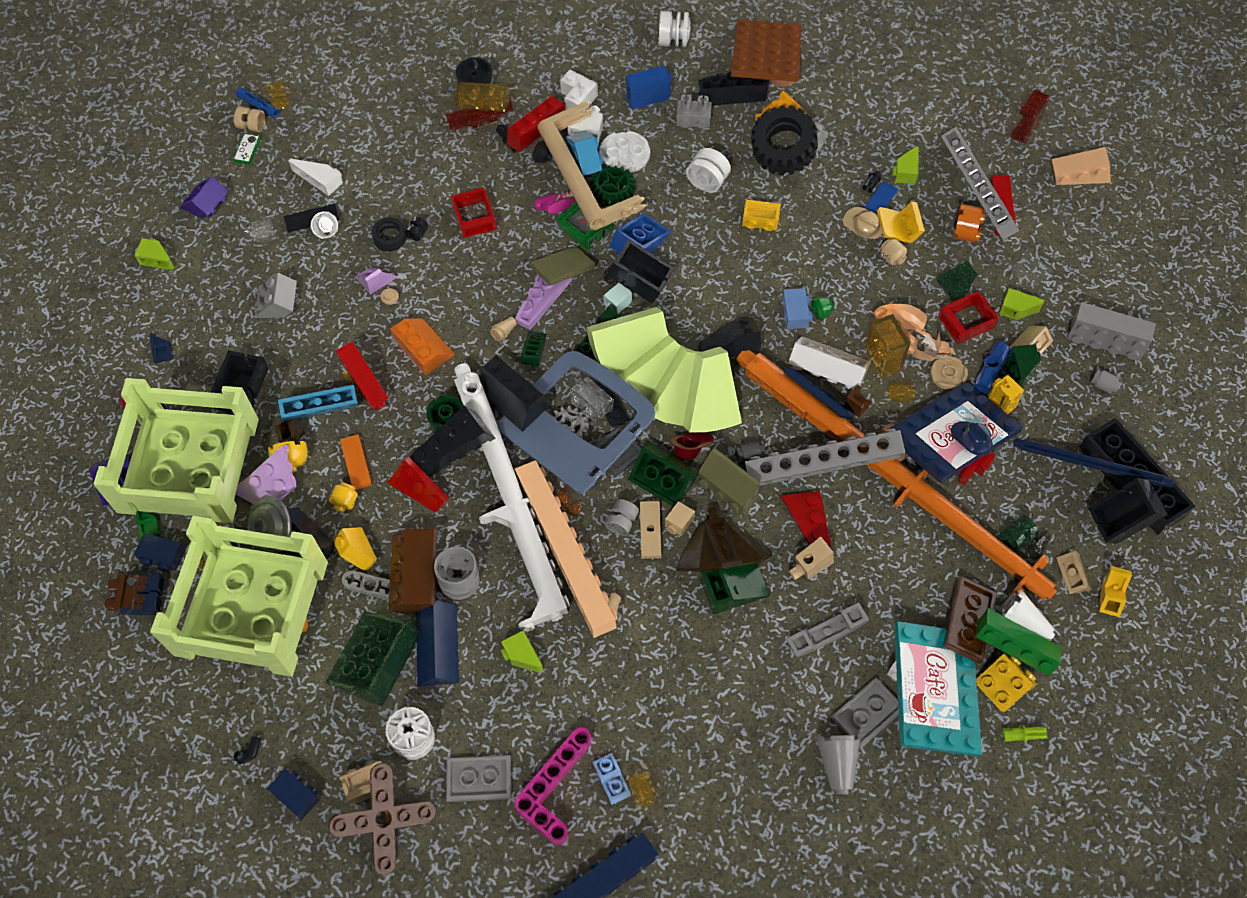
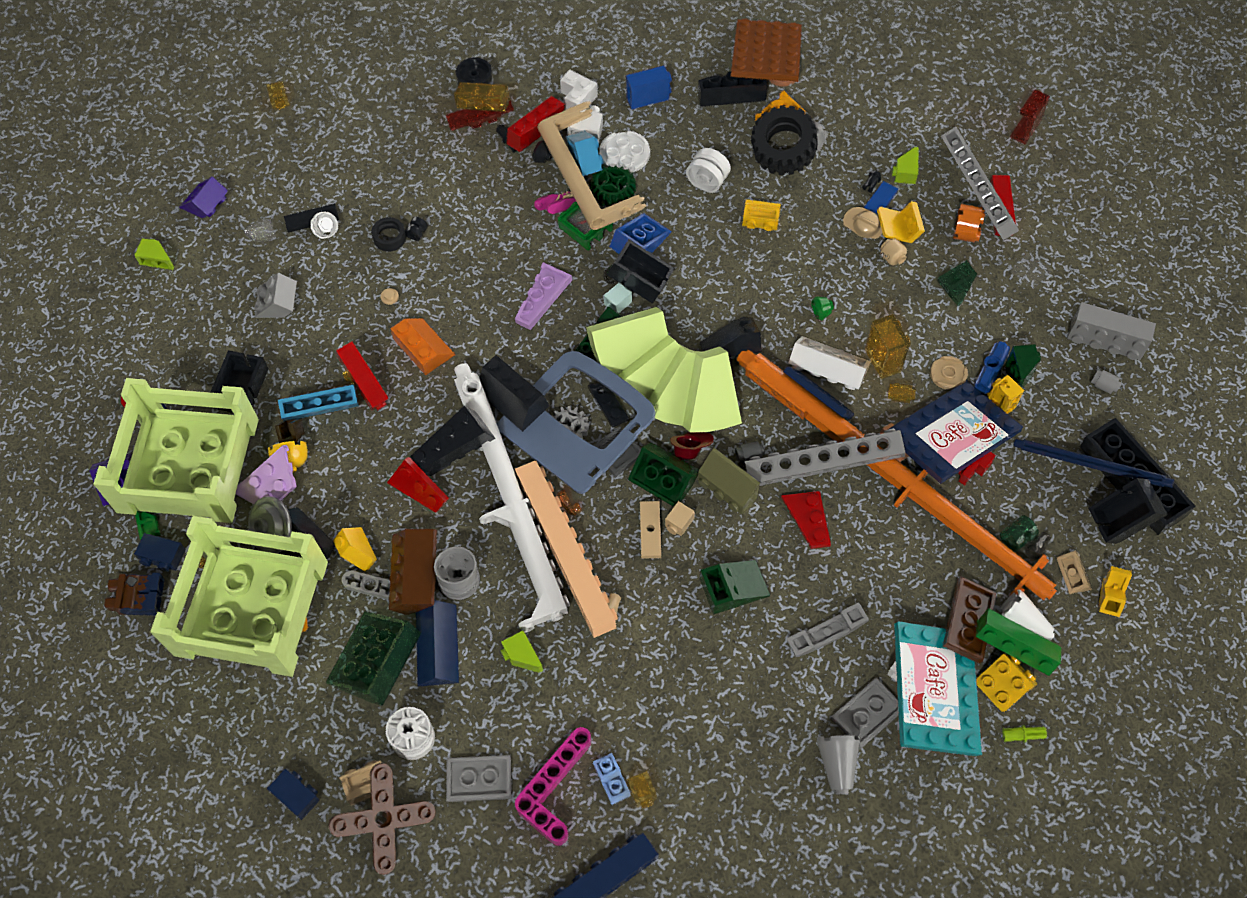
dark blue tile [149,333,173,364] -> none
tile [233,133,261,165] -> none
black arm [233,736,262,764] -> none
tan wheel [234,106,265,132] -> none
blue pin [236,87,280,119] -> none
white slope [289,159,343,196] -> none
yellow head [329,482,358,513] -> none
orange tile [340,434,372,490] -> none
lavender slope [355,267,399,294] -> none
dark green brick [426,395,463,434] -> none
red window [451,187,497,238] -> none
tan cone [490,317,517,341] -> none
dark green slope [521,331,547,366] -> none
olive tile [530,246,595,286] -> none
clear hinge [570,377,614,423] -> none
light grey wheel [605,499,639,536] -> none
white wheel [659,11,691,48] -> none
light grey brick [676,94,712,129] -> none
dark brown panel [676,507,772,572] -> none
medium blue brick [782,288,812,329] -> none
tan torso [788,537,834,580] -> none
reddish brown panel [844,385,871,418] -> none
light nougat animal [874,304,954,361] -> none
red window [938,291,999,344] -> none
dark blue piece [951,421,993,456] -> none
lime slope [999,288,1044,320] -> none
tan panel [1010,326,1053,354] -> none
light nougat wedge [1052,147,1111,185] -> none

